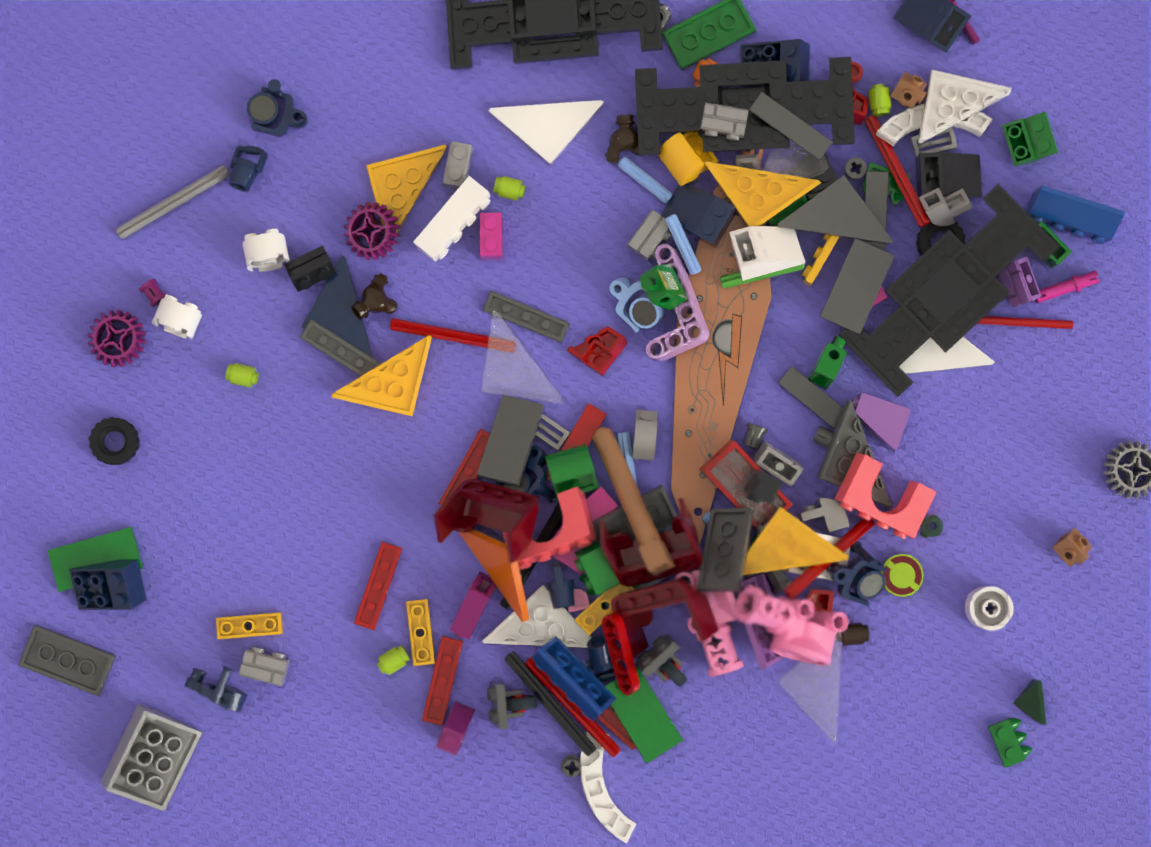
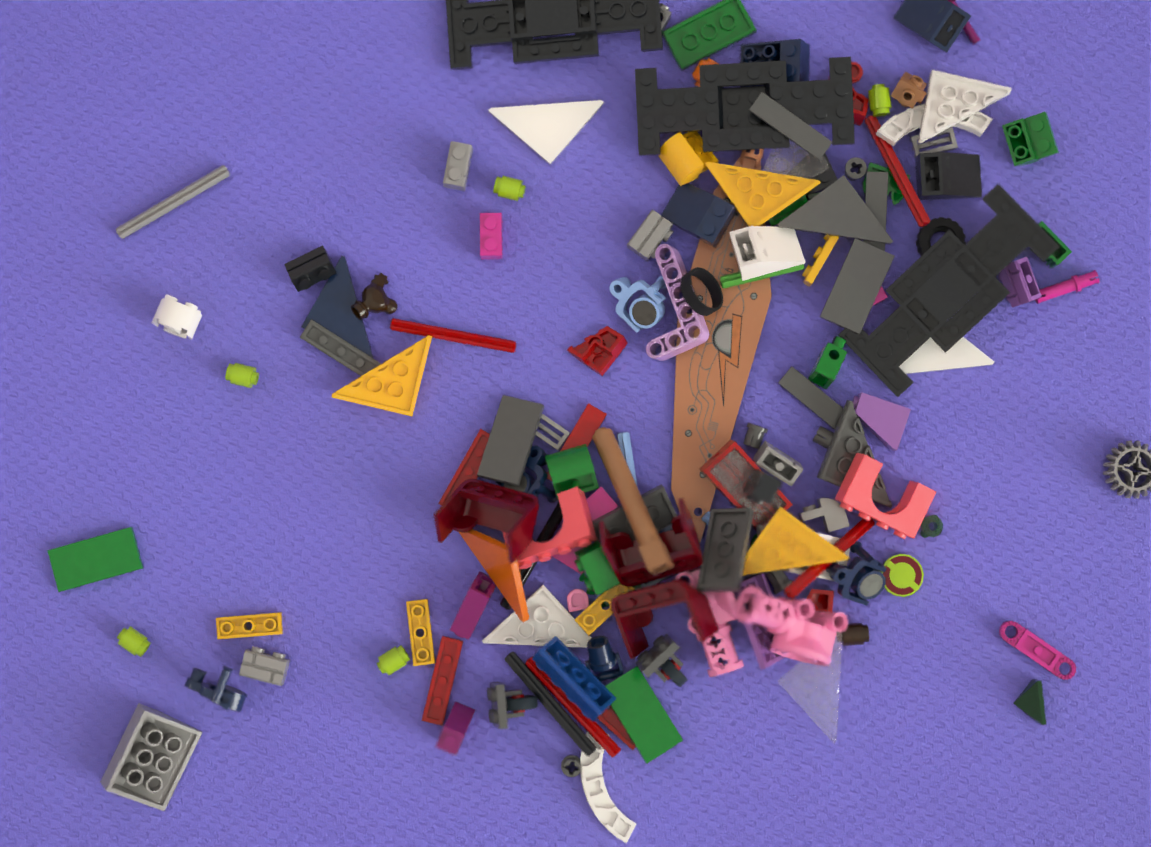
dark grey tile [18,625,116,696] -> none
dark blue slope [69,559,147,610] -> none
magenta gear [87,309,146,368] -> none
black tyre [89,417,140,465] -> none
magenta bush [139,279,166,307] -> none
dark blue piece [229,145,268,192] -> none
white brick [242,229,290,272] -> none
dark blue piece [247,79,308,137] -> none
magenta gear [343,202,401,260] -> none
red tile [354,542,403,630] -> none
yellow tile [366,144,447,235] -> none
white slope [414,176,491,262] -> none
clear tile [481,310,564,404] -> none
dark grey tile [483,291,570,343] -> none
dark blue piece [546,562,575,609] -> none
red beam [602,612,640,696] -> none
dark brown animal [605,115,639,164] -> none
light blue axle [618,157,672,203] -> none
light grey brick [632,410,658,460] -> none
green torso [640,264,687,310] -> none
light blue axle [665,214,702,275] -> none
light grey brick [701,103,749,141] -> none
light grey tile [735,154,760,170] -> none
light grey brick [919,188,973,226] -> none
white brick [965,586,1014,630] -> none
red bar [977,316,1073,329] -> none
green plate [987,718,1032,768] -> none
blue slope [1026,186,1125,244] -> none
medium nougat brick [1052,527,1092,567] -> none
none -> lime brick [117,626,151,657]
none -> black tyre [680,267,723,316]
none -> dark pink plate [999,621,1076,680]

